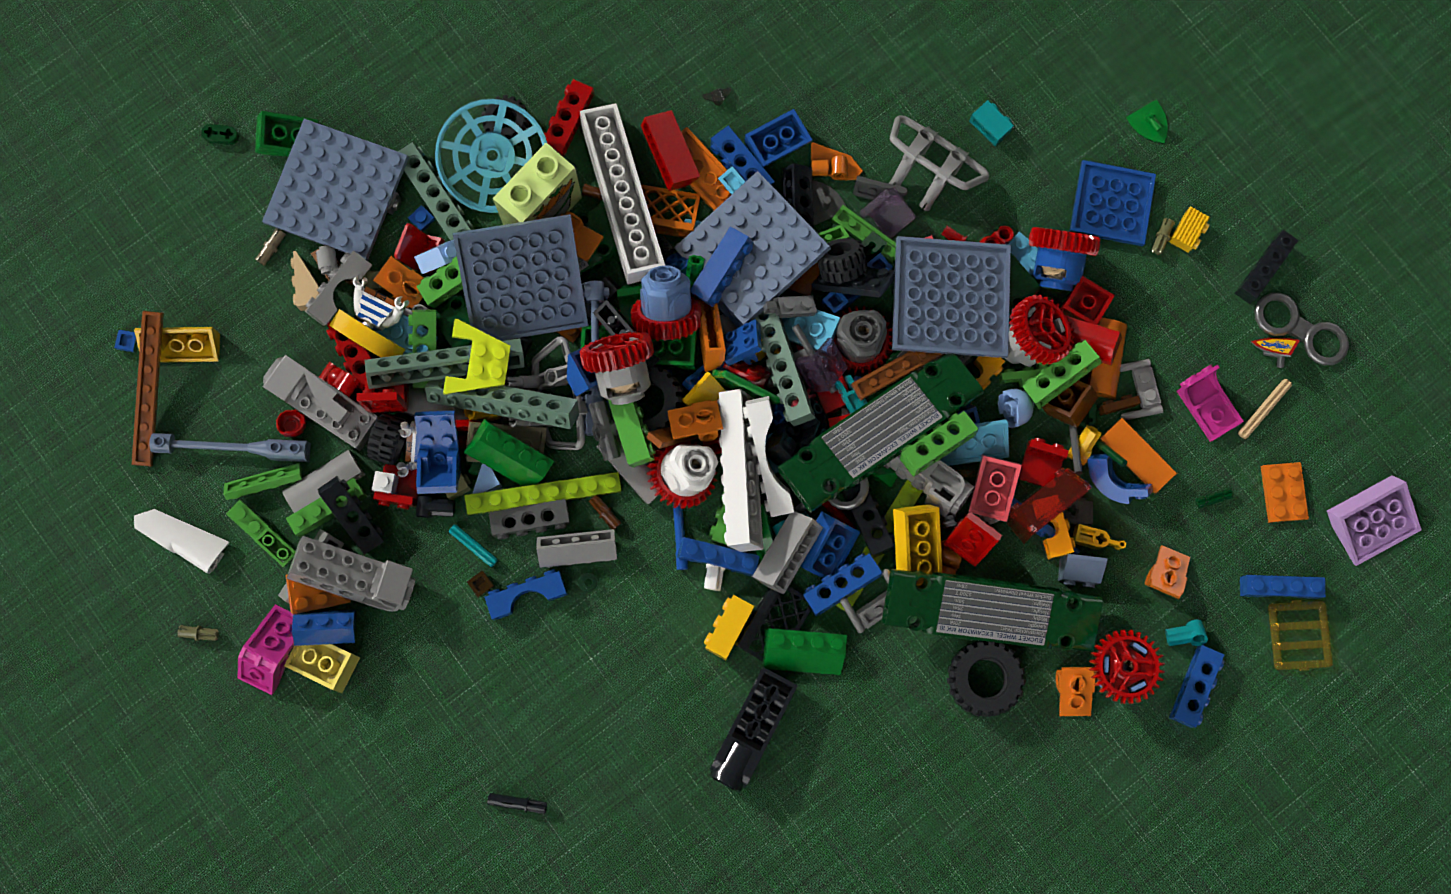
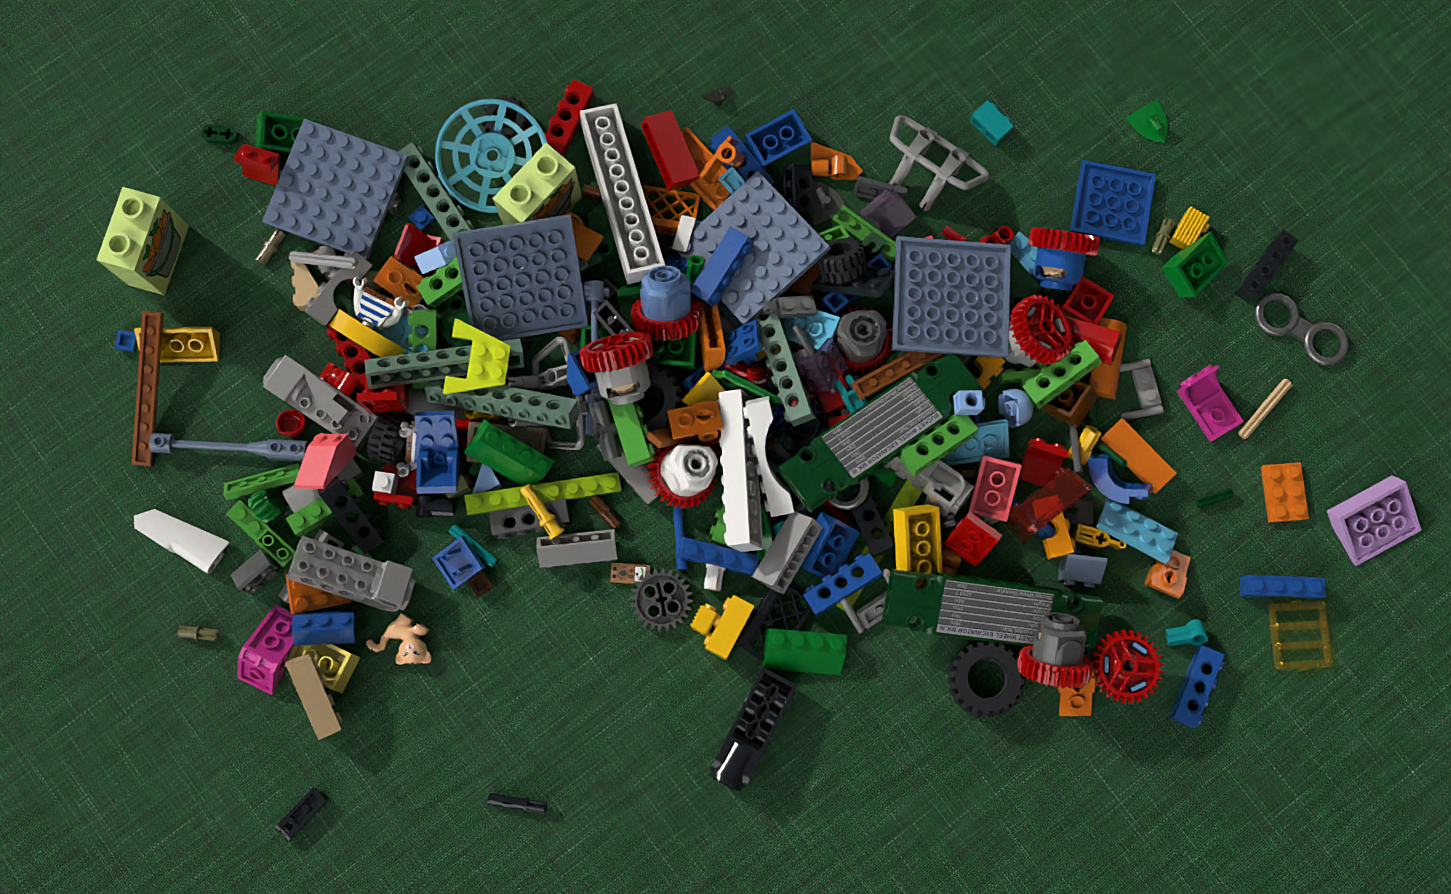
blue arch [484,570,568,620] -> none
reddish brown plate [1098,394,1141,416] -> none
shield [1251,338,1300,368] -> none
none -> yellowish green brick [97,187,189,295]
none -> dark grey slope [231,549,280,594]
none -> red bracket [234,144,280,186]
none -> green gear [248,490,281,523]
none -> black plate [274,787,328,842]
none -> tan slope [284,654,343,740]
none -> light grey axle [289,251,358,269]
none -> coral slope [294,433,358,489]
none -> light nougat animal [366,614,432,665]
none -> blue plate [432,536,485,590]
none -> yellow pin [520,484,565,540]
none -> tile [610,563,651,584]
none -> dark grey gear [629,568,693,631]
none -> white sticker [672,215,695,252]
none -> yellow brick [690,604,718,637]
none -> orange piece [699,136,744,181]
none -> light blue brick [953,390,985,415]
none -> piece [1017,613,1093,689]
none -> medium azure plate [1096,498,1178,564]
none -> green slope [1162,232,1229,298]

